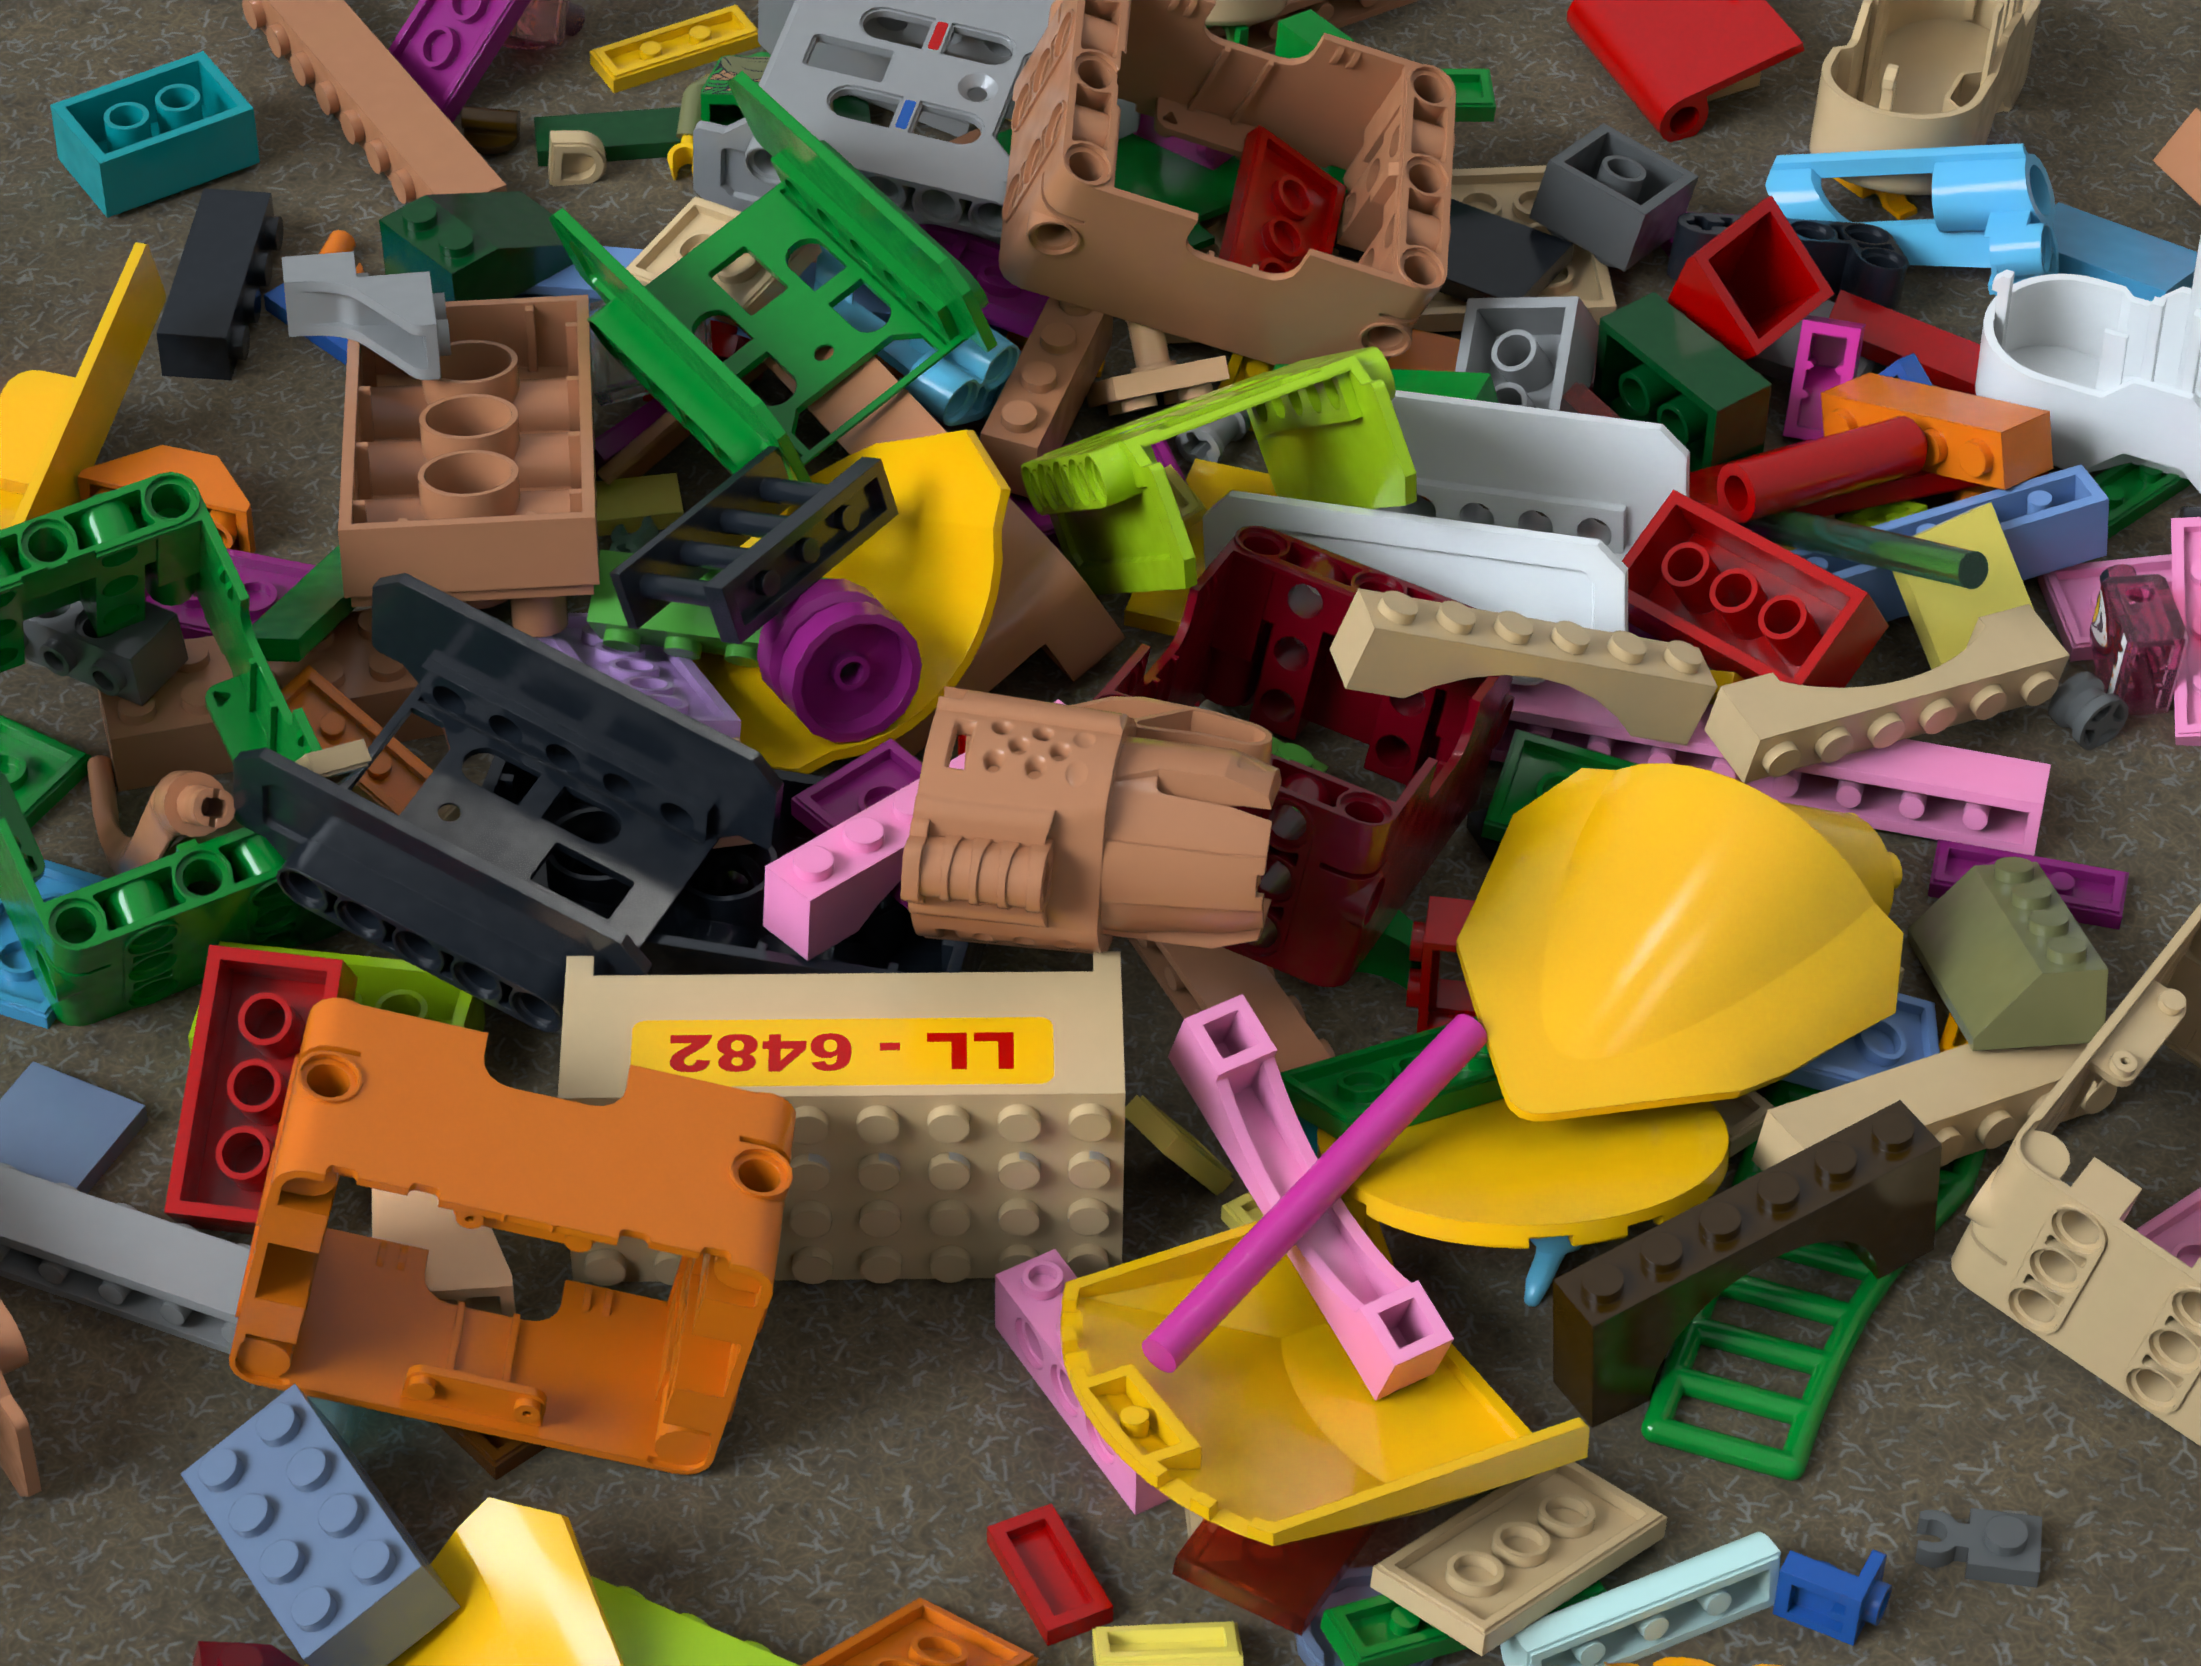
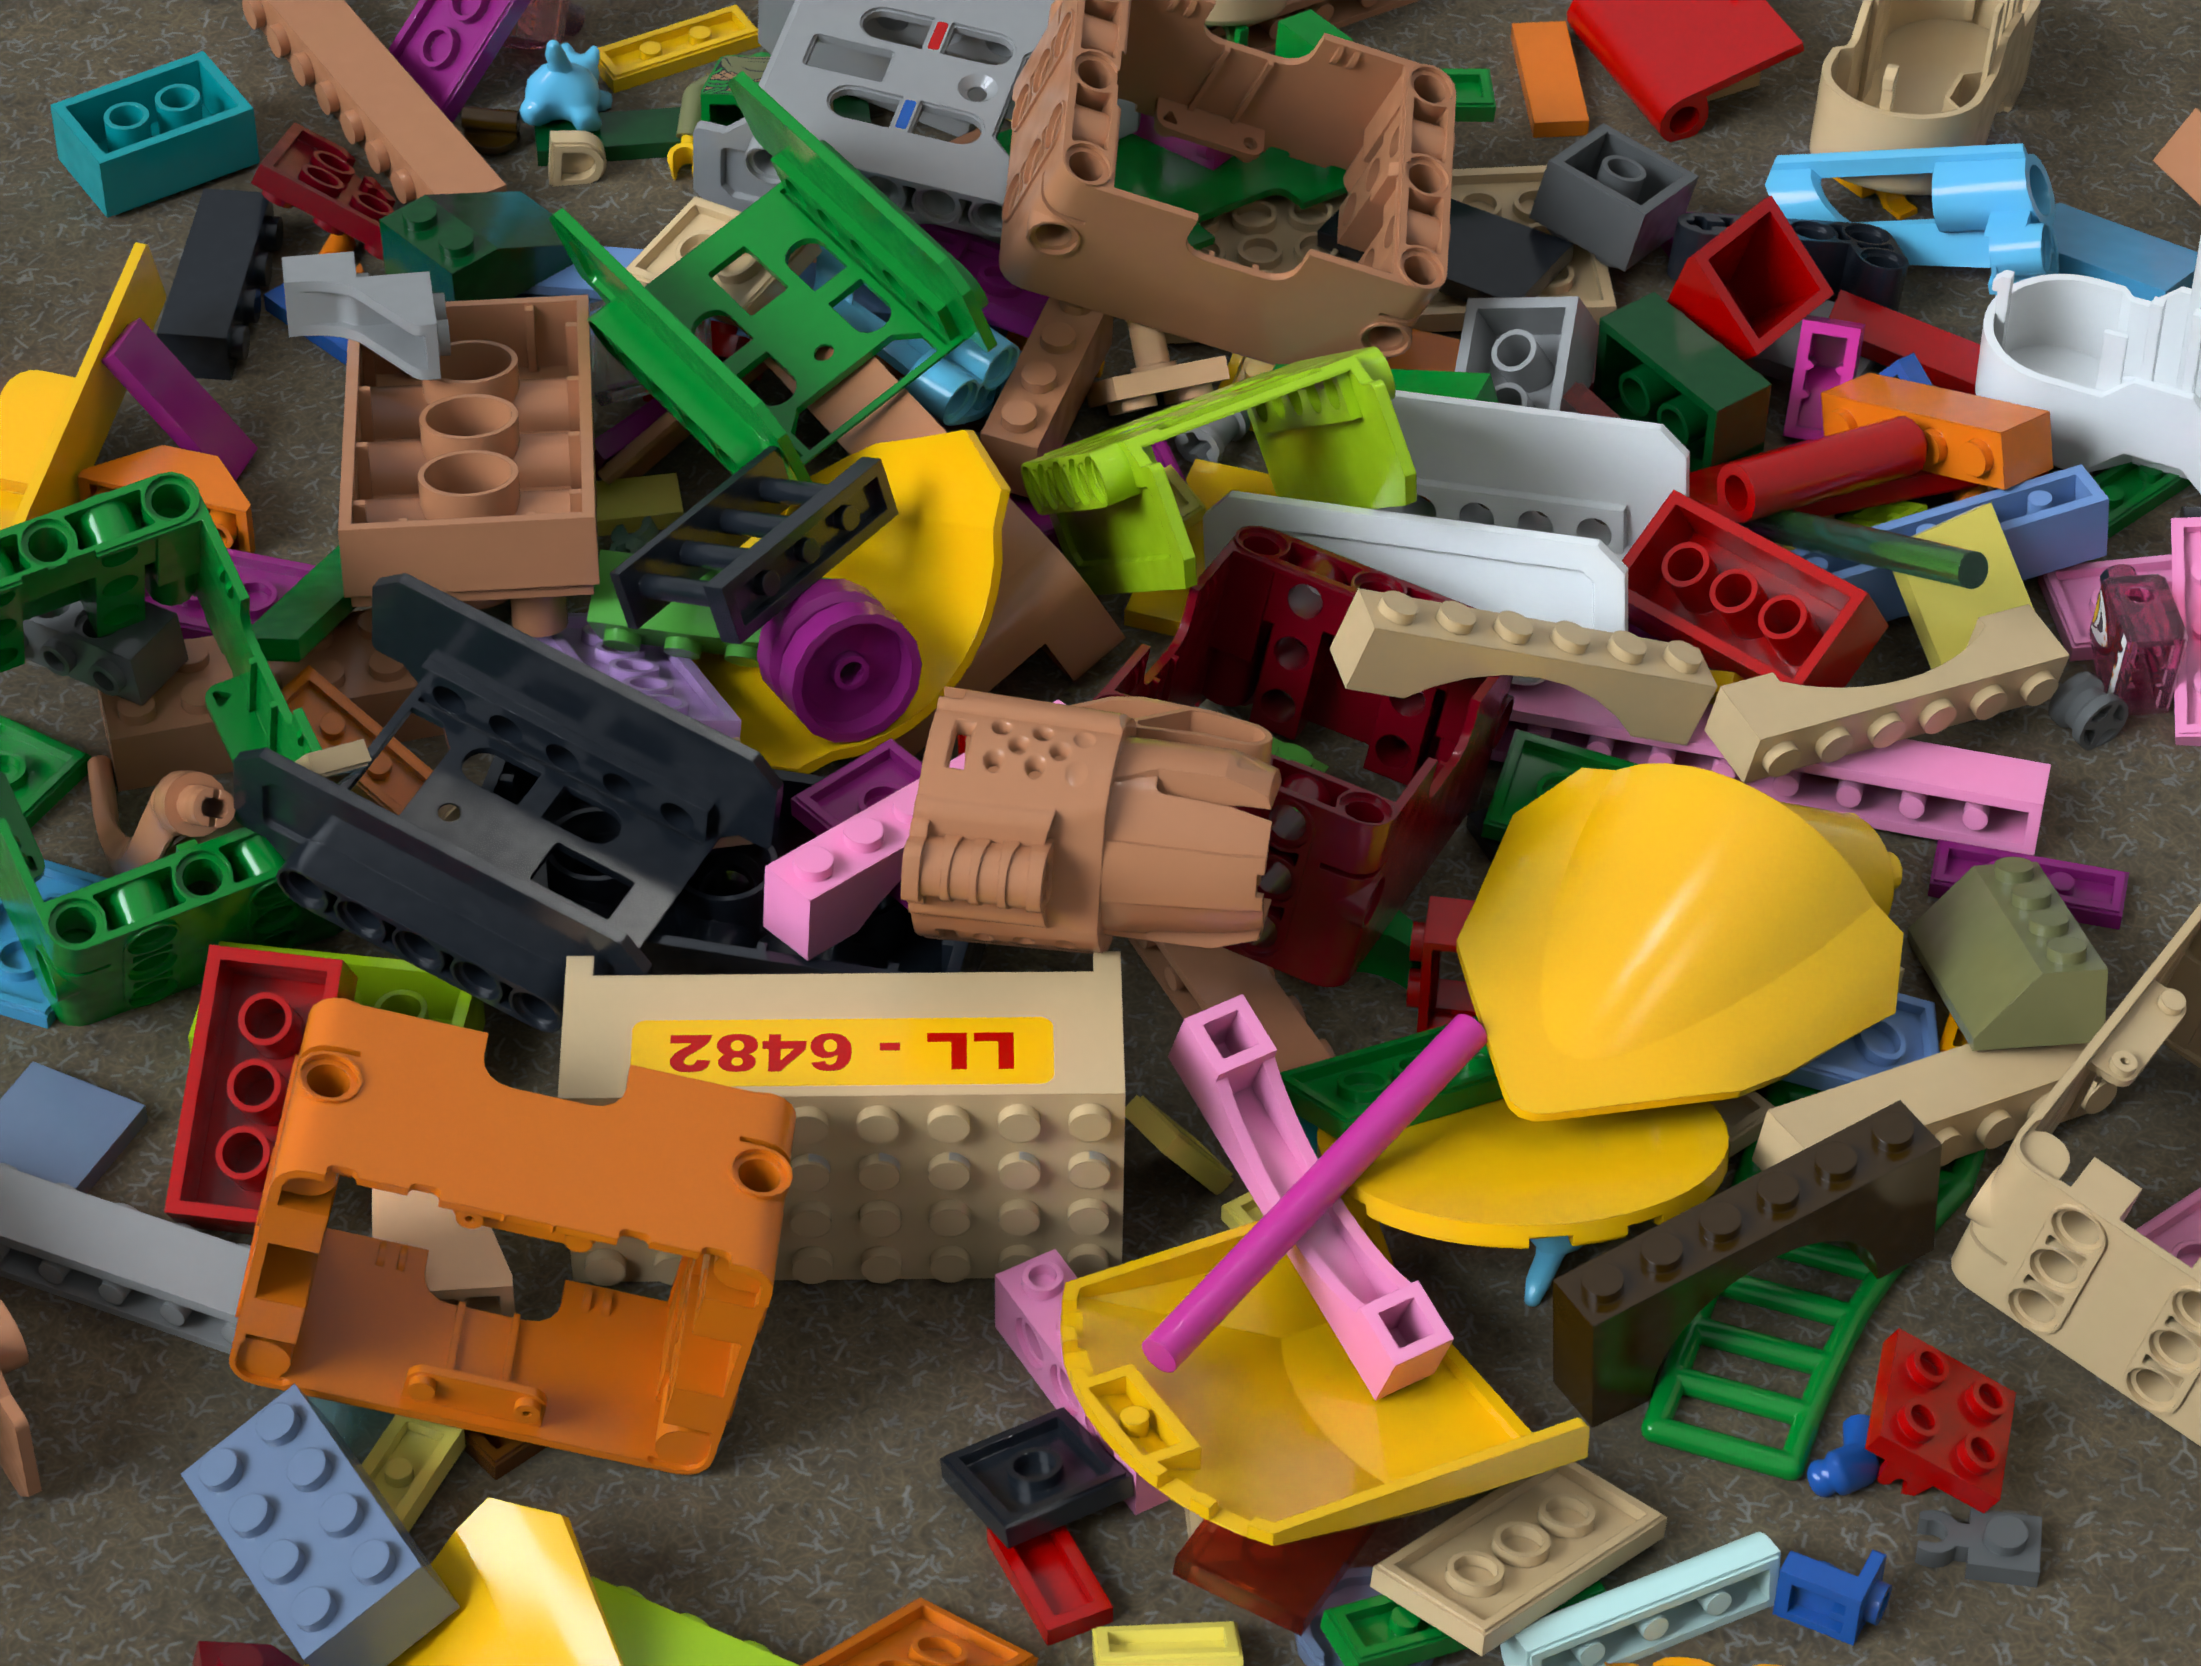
red tile [1219,125,1346,274] -> none
none -> magenta tile [101,318,258,482]
none -> dark red plate [251,122,396,261]
none -> light yellow plate [362,1415,466,1532]
none -> medium azure animal [519,39,613,132]
none -> black tile [940,1407,1134,1549]
none -> orange tile [1511,21,1589,138]
none -> blue arm [1807,1414,1879,1498]
none -> red plate [1865,1328,2016,1514]

